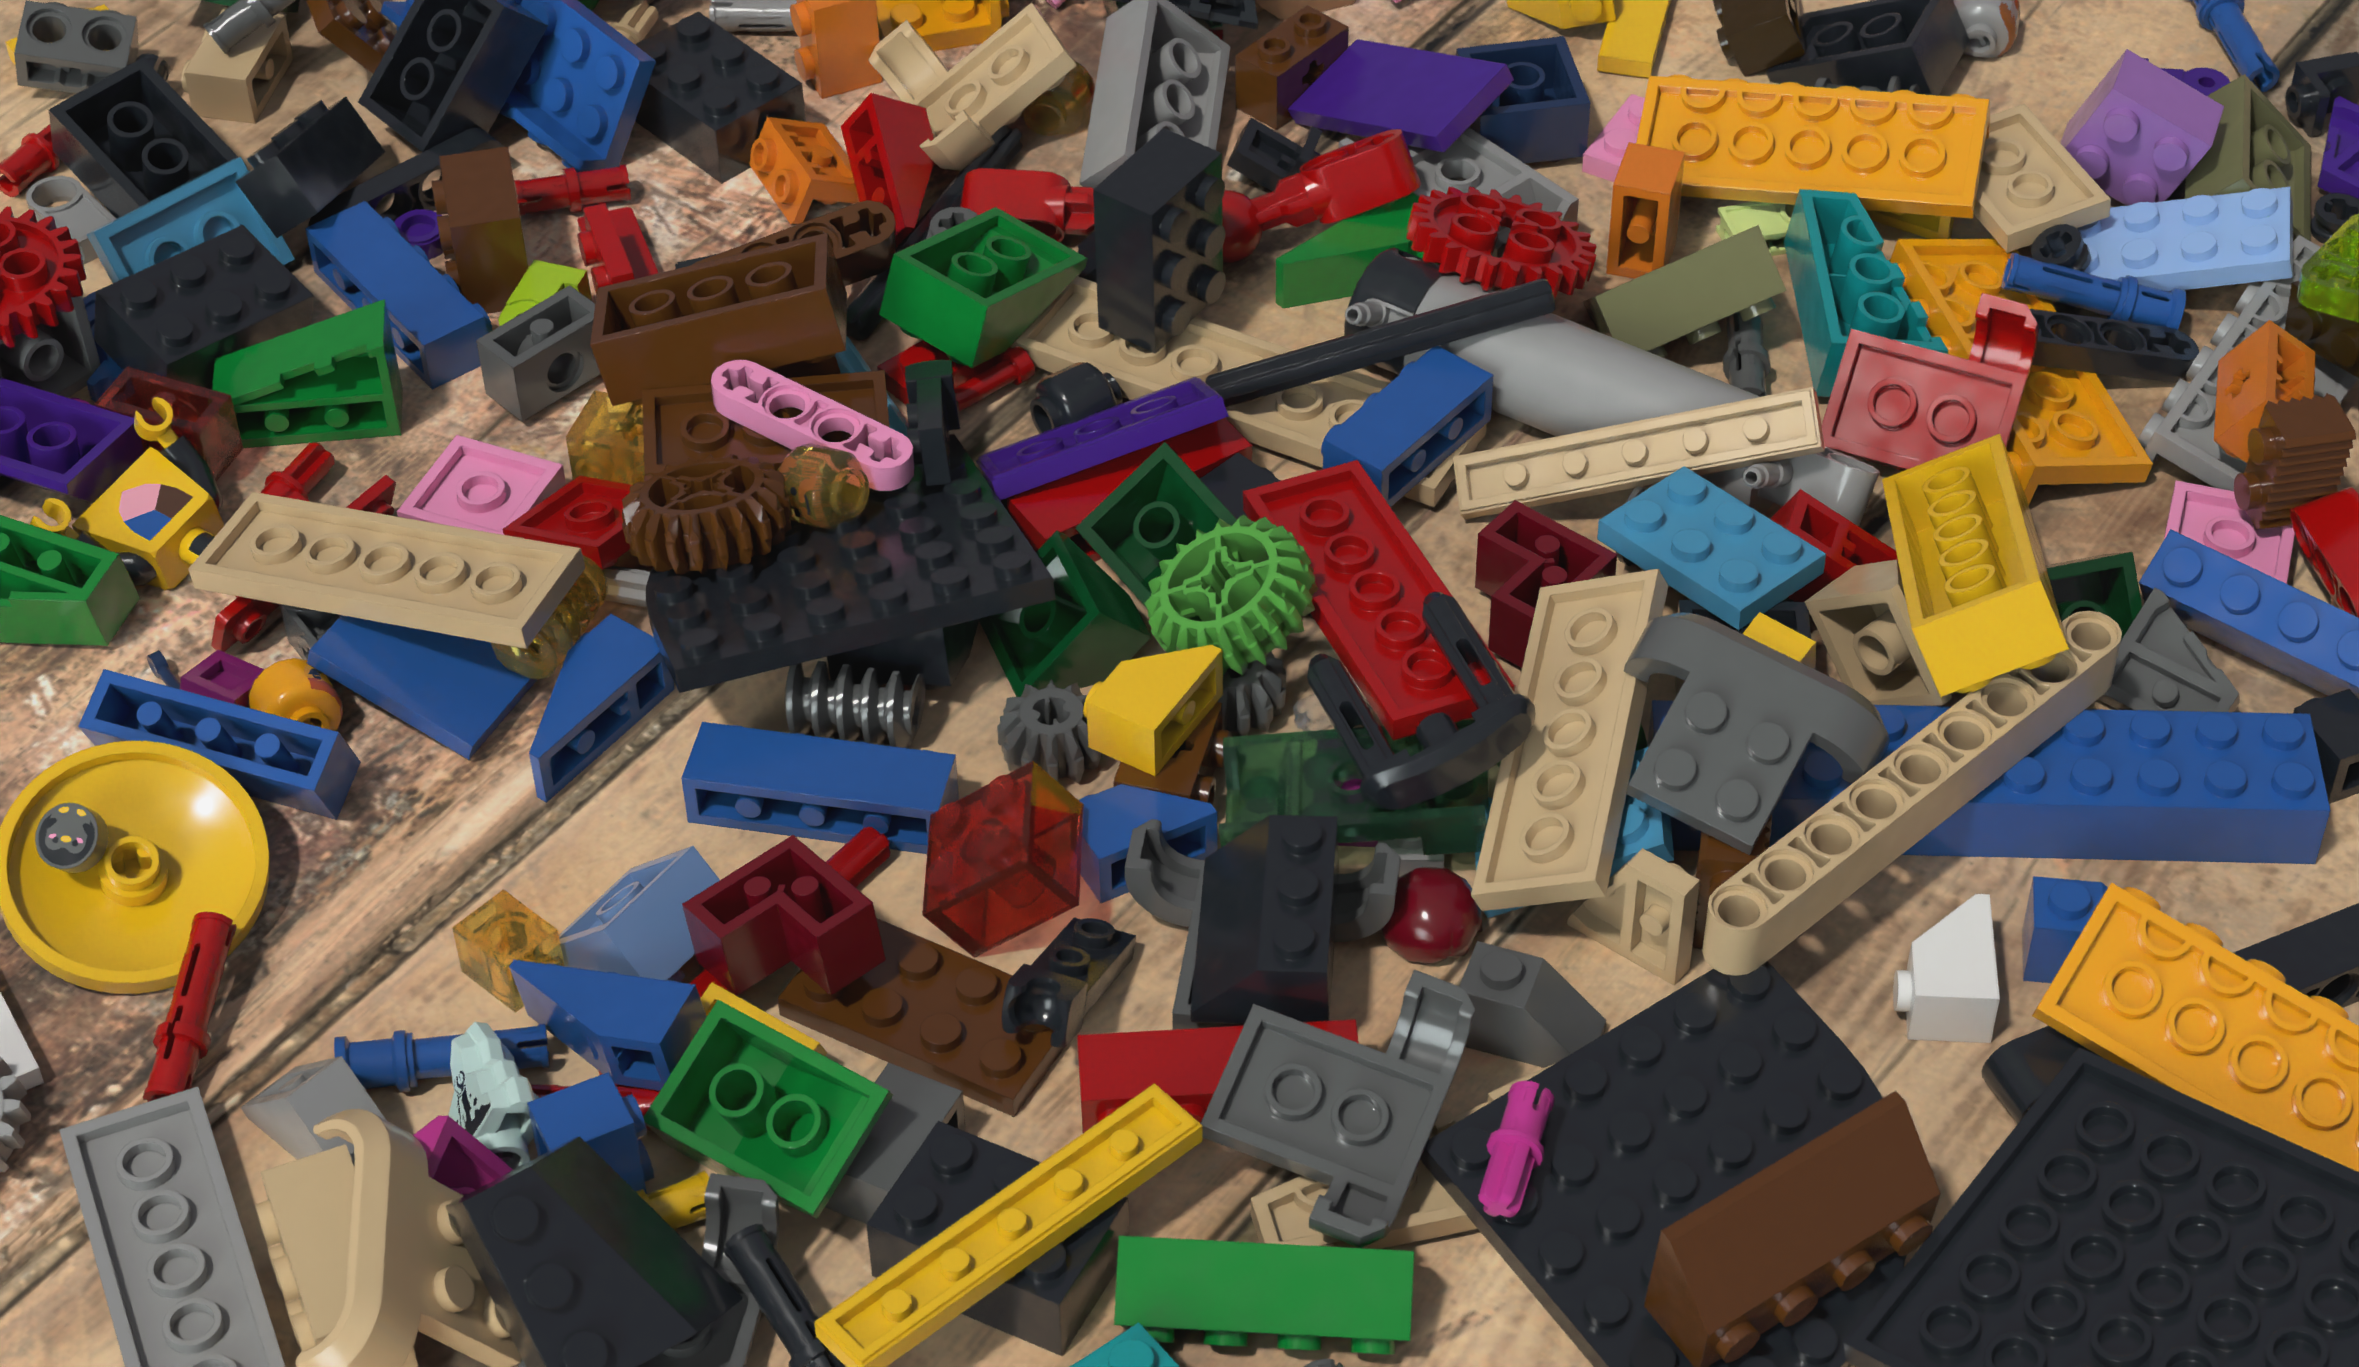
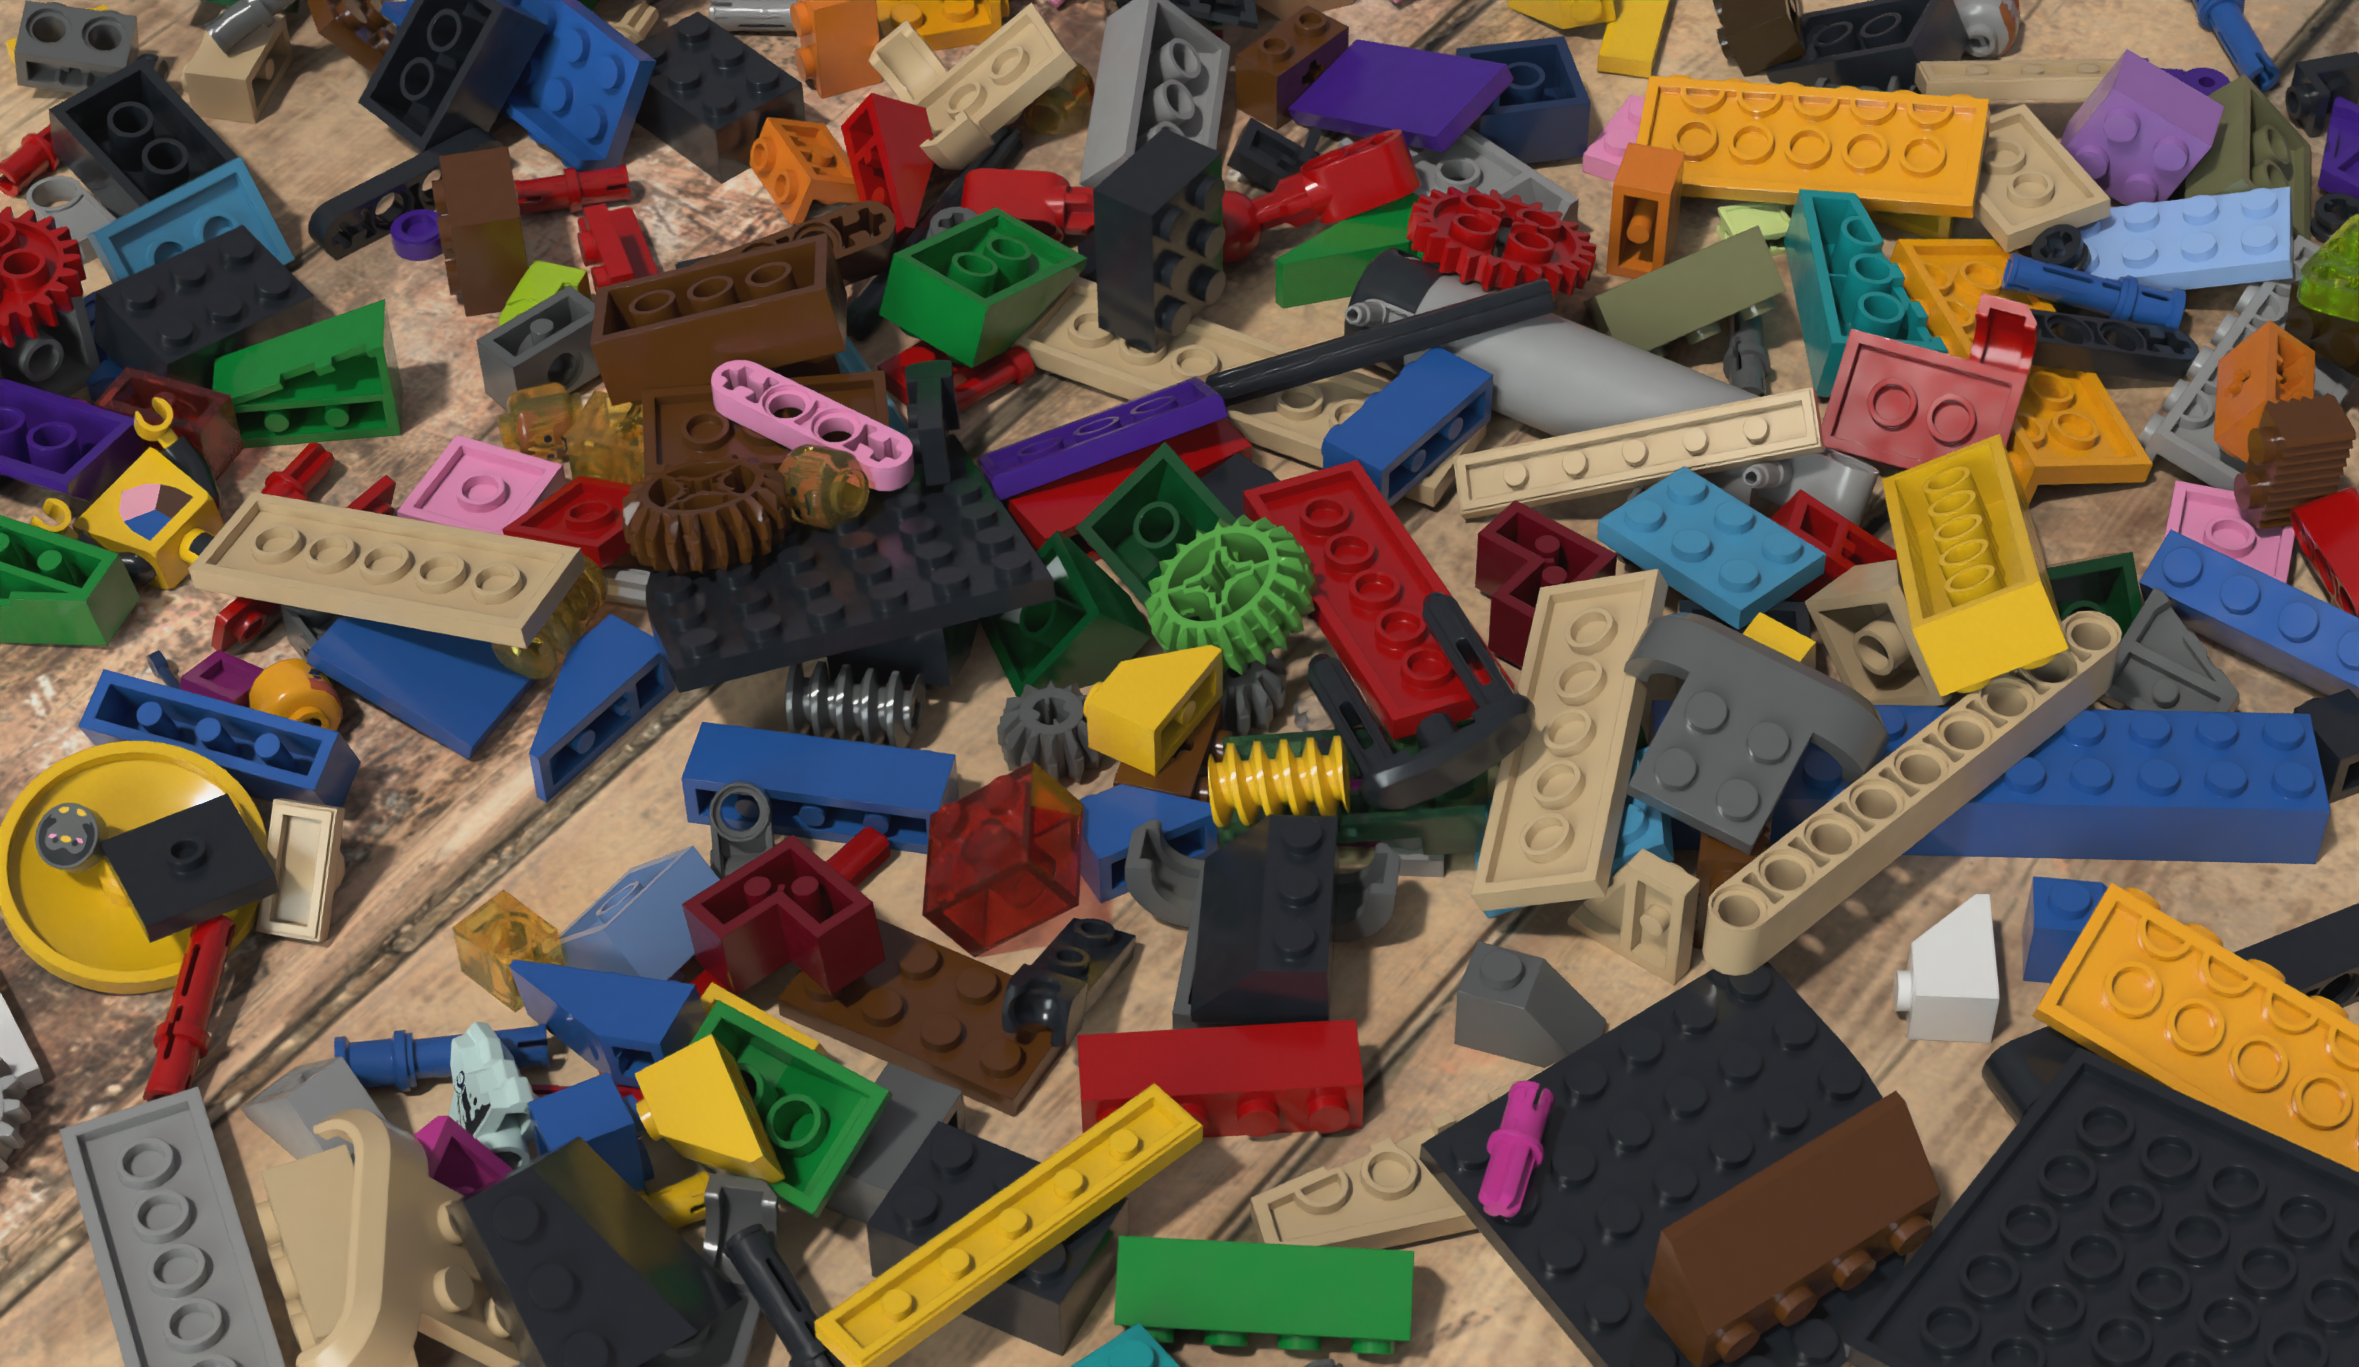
black brick [235,97,386,238] -> none
blue brick [305,201,493,390] -> none
black head [1030,362,1122,433] -> none
dark grey piece [1201,970,1475,1248] -> none
dark red hair [1381,867,1483,964] -> none
none -> black plate [100,793,279,943]
none -> tan tile [256,798,346,942]
none -> clear yellow head [497,382,589,462]
none -> yellow slope [635,1034,785,1185]
none -> dark grey piece [709,780,777,880]
none -> yellow piece [1208,735,1351,828]
none -> tan tile [1915,59,2118,100]

